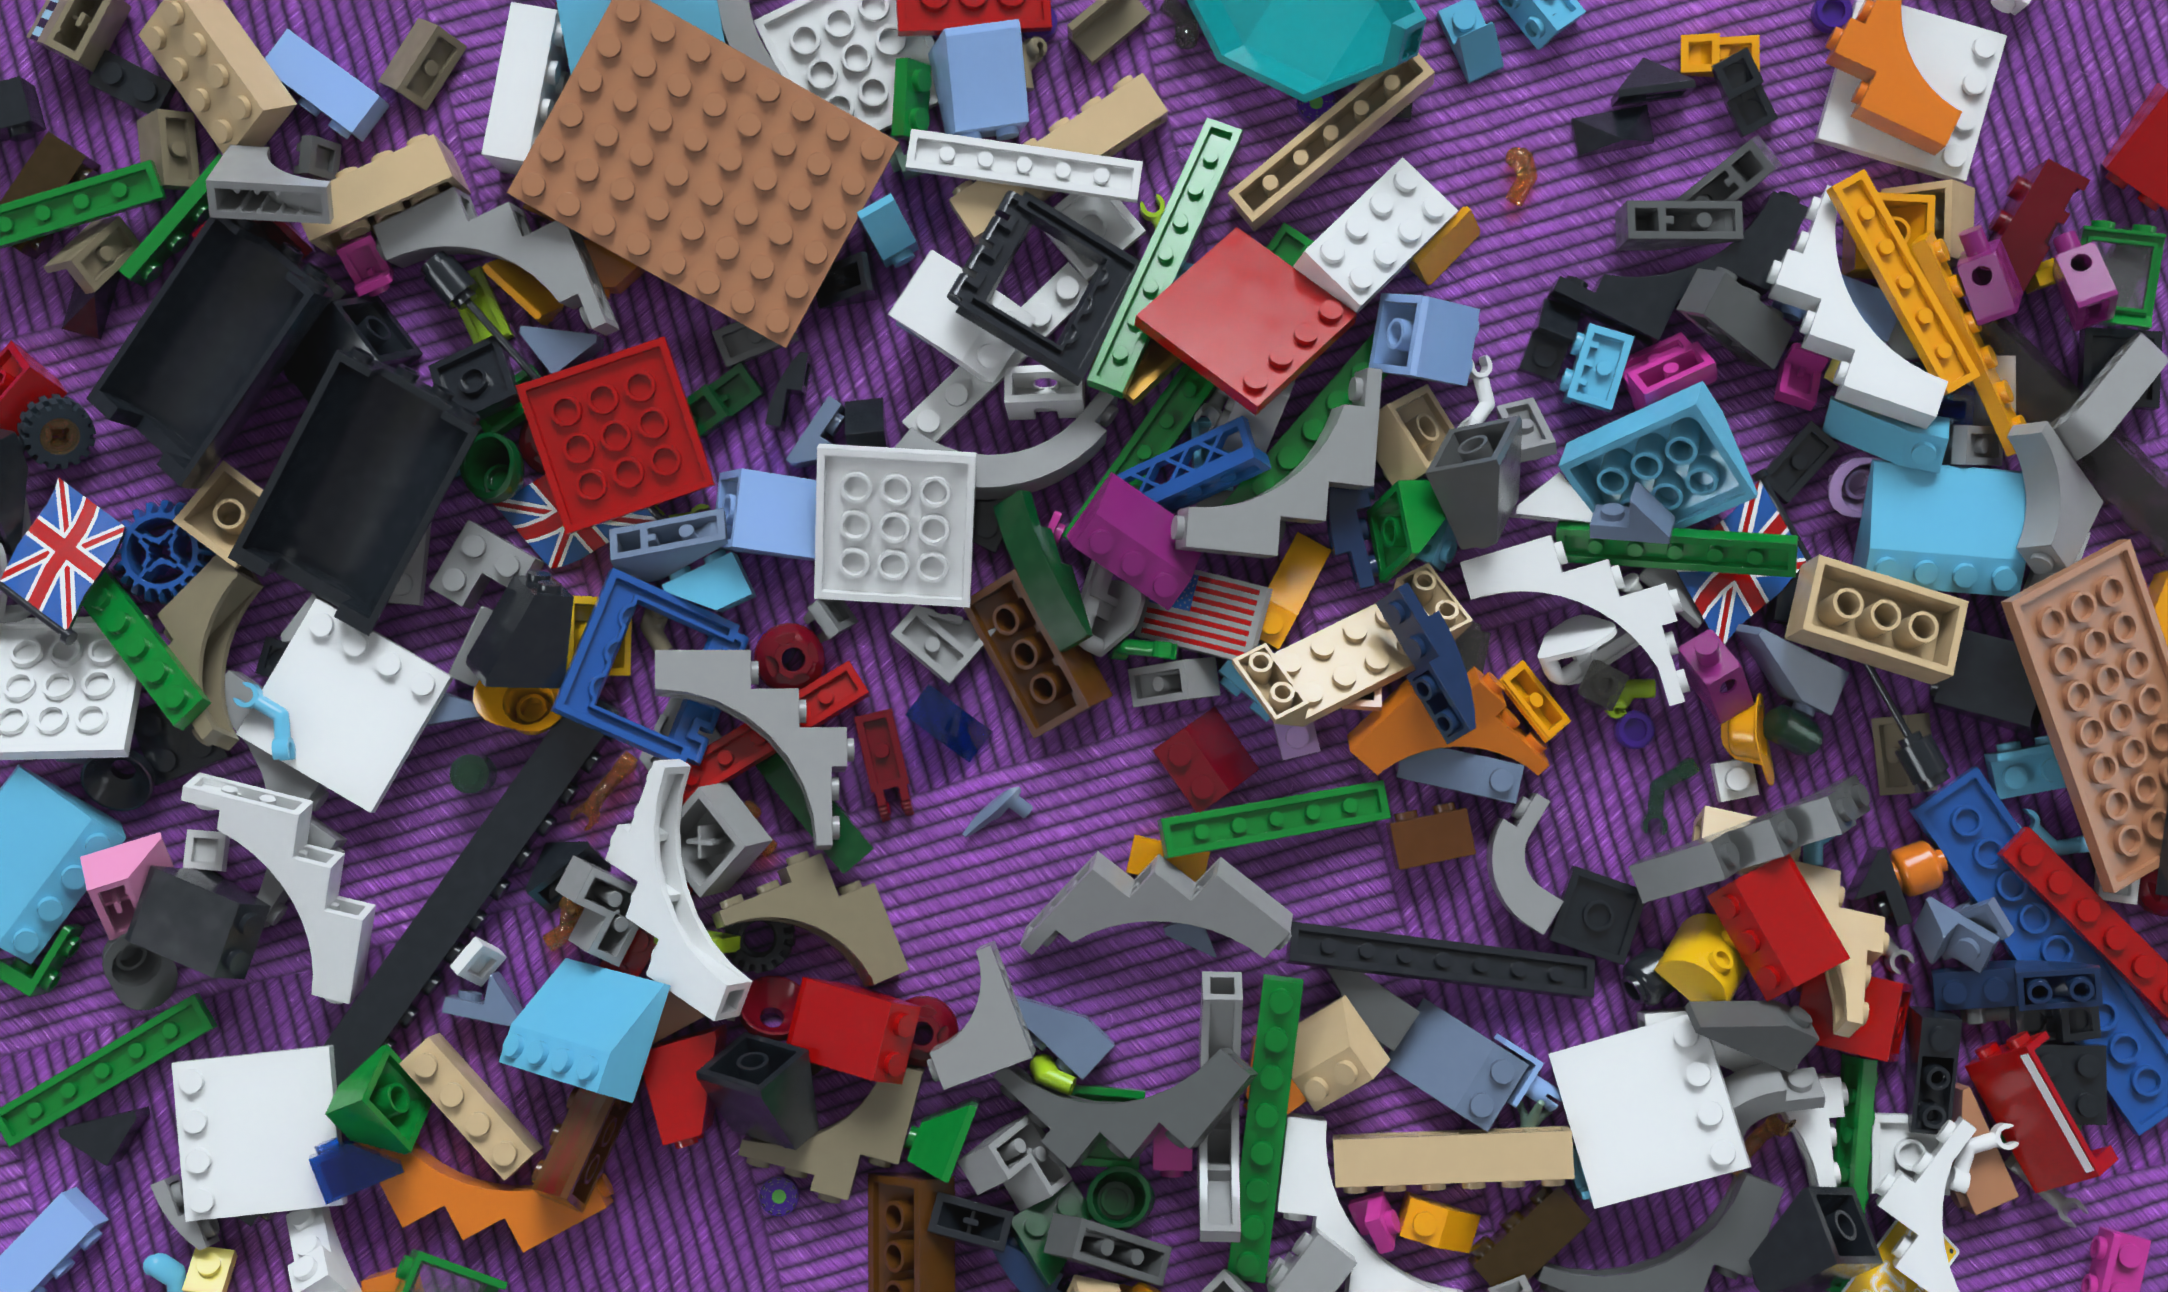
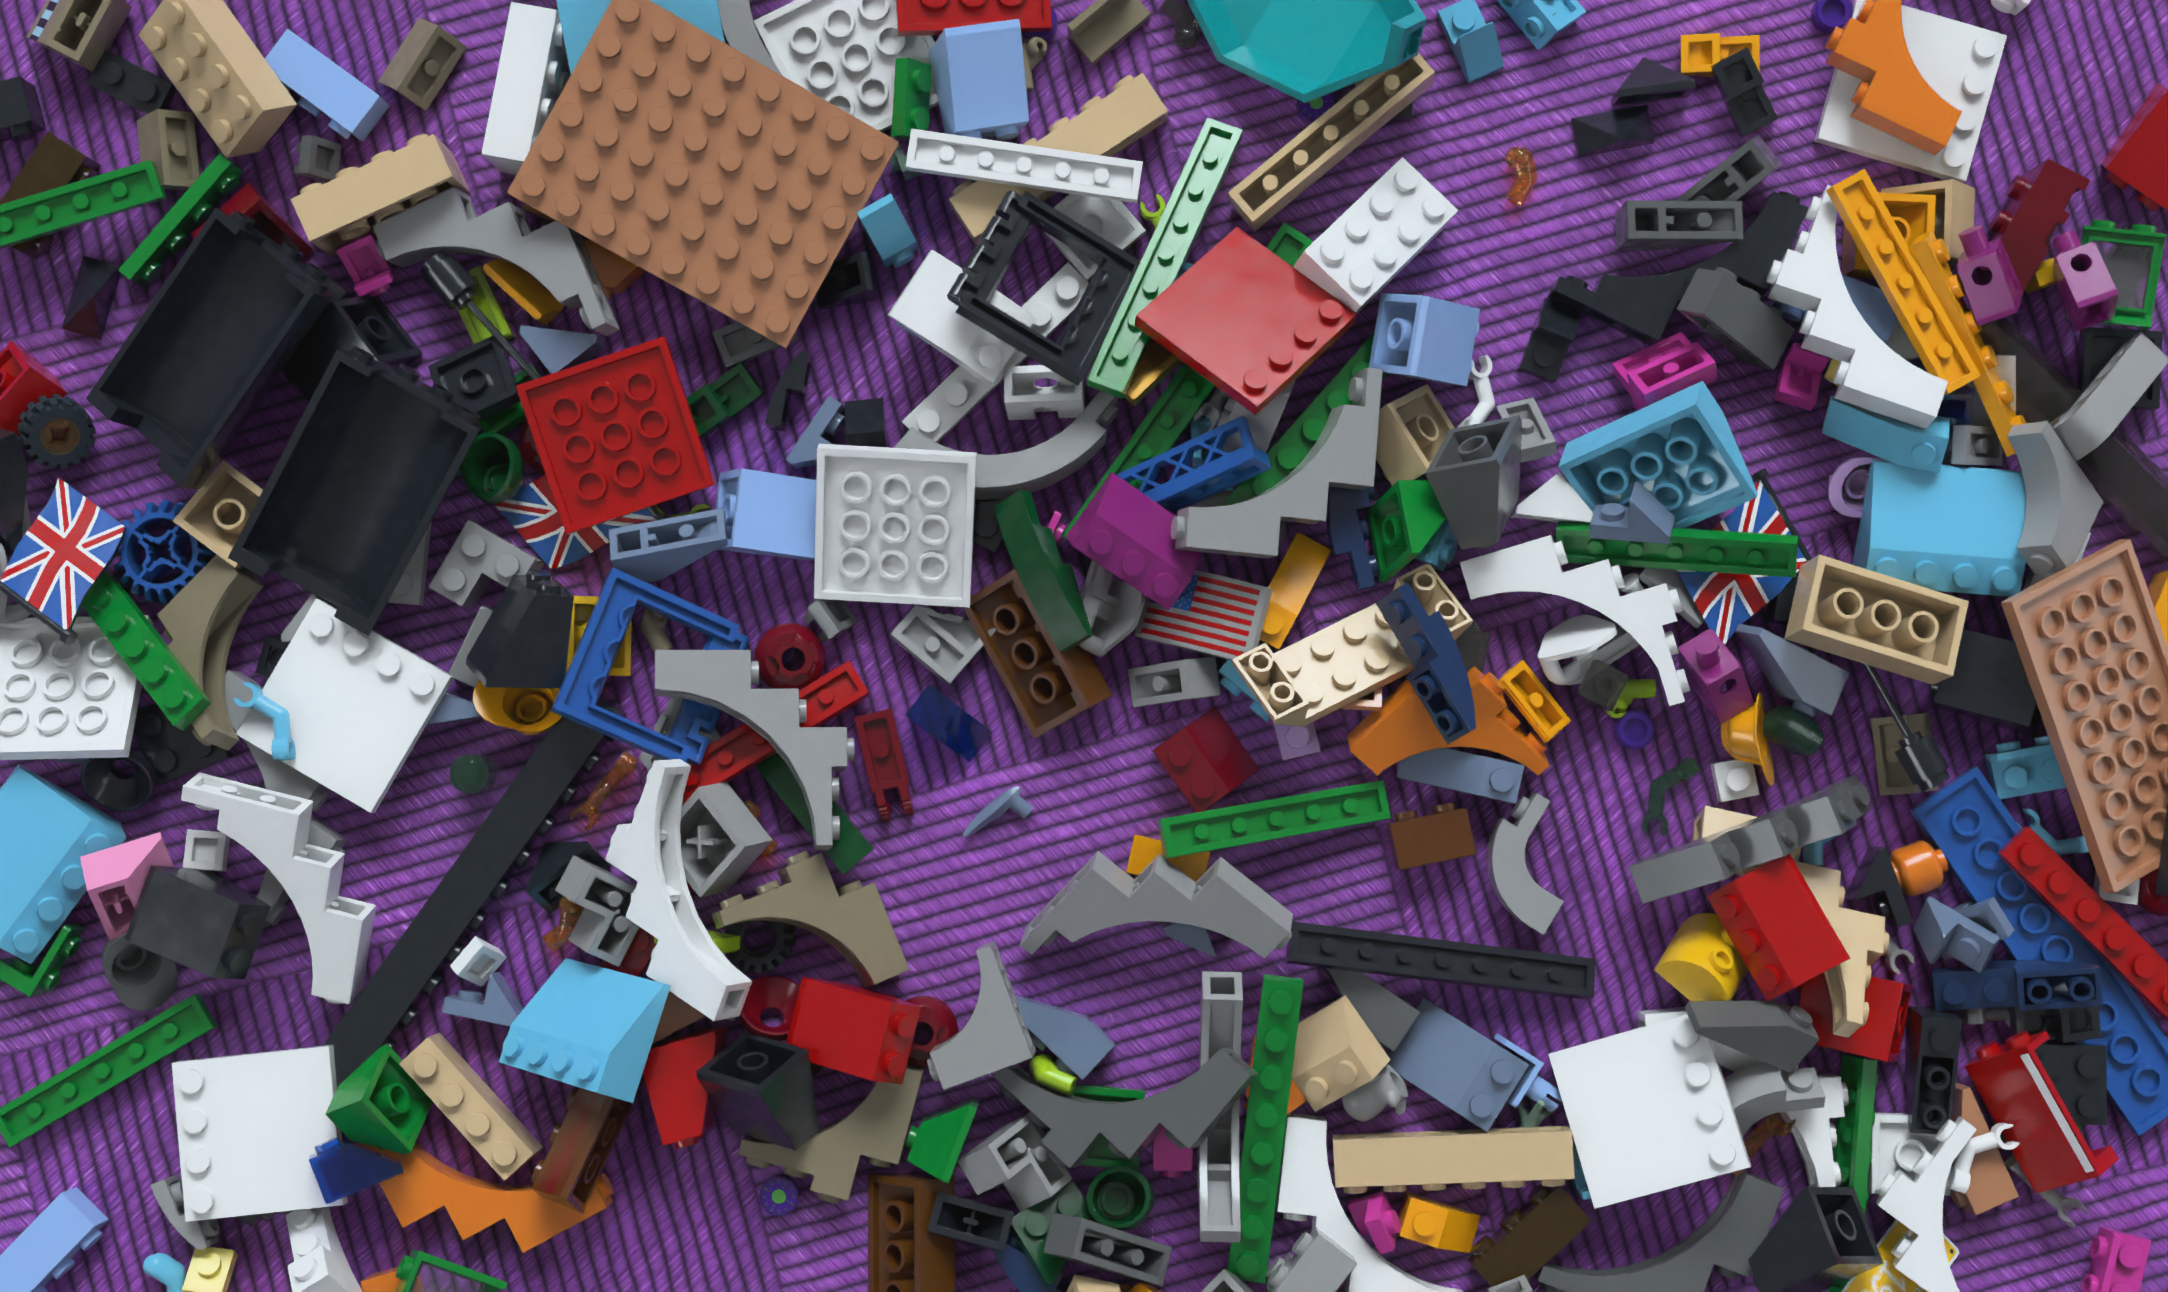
dark tan panel [43,215,141,294] -> none
black slope [58,1106,150,1166] -> none
light grey arch [206,145,334,224] -> none
medium azure slope [662,549,757,613] -> none
green arm [1108,636,1178,661] -> none
light orange slope [1409,206,1480,286] -> none
black plate [1547,865,1645,965] -> none
medium azure bracket [1559,323,1635,413] -> none
black head [1621,947,1676,1006] -> none
black plate [1766,420,1840,505] -> none
none -> light grey animal [1342,1064,1408,1122]

